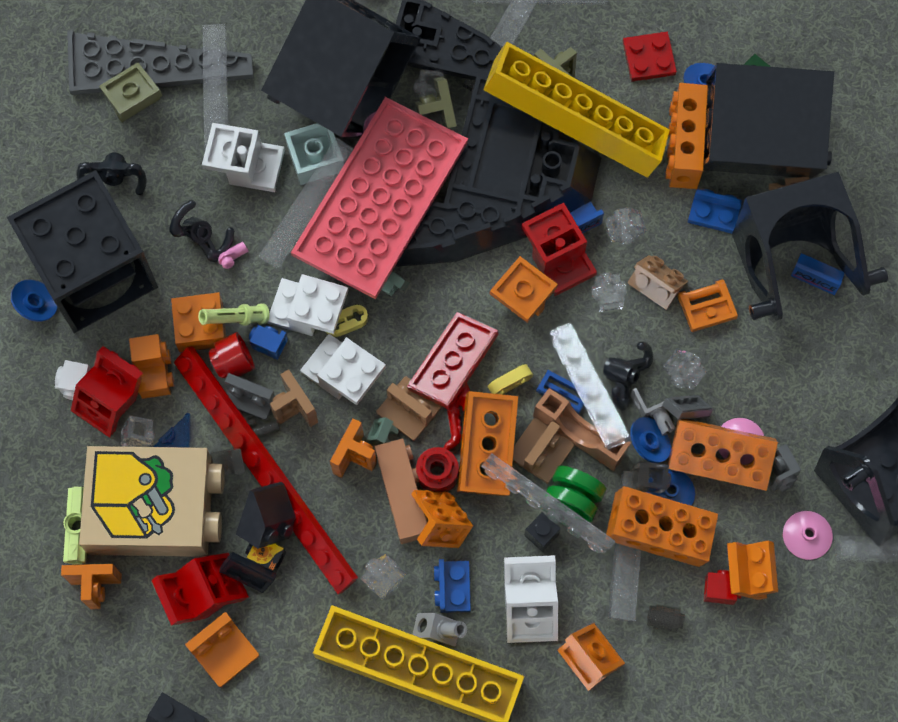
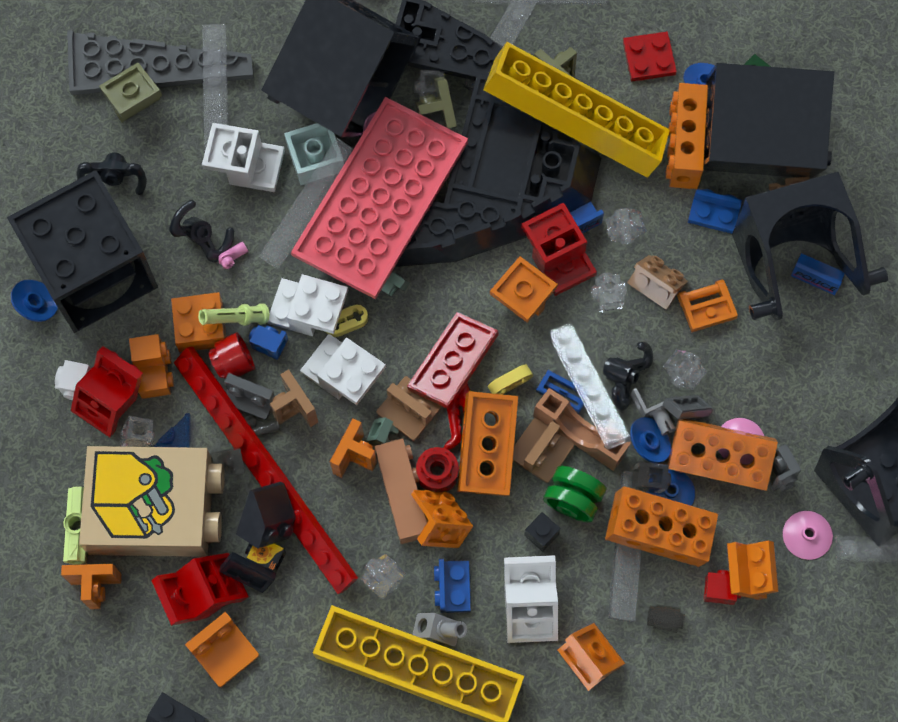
clear plate [481,453,615,553] -> none

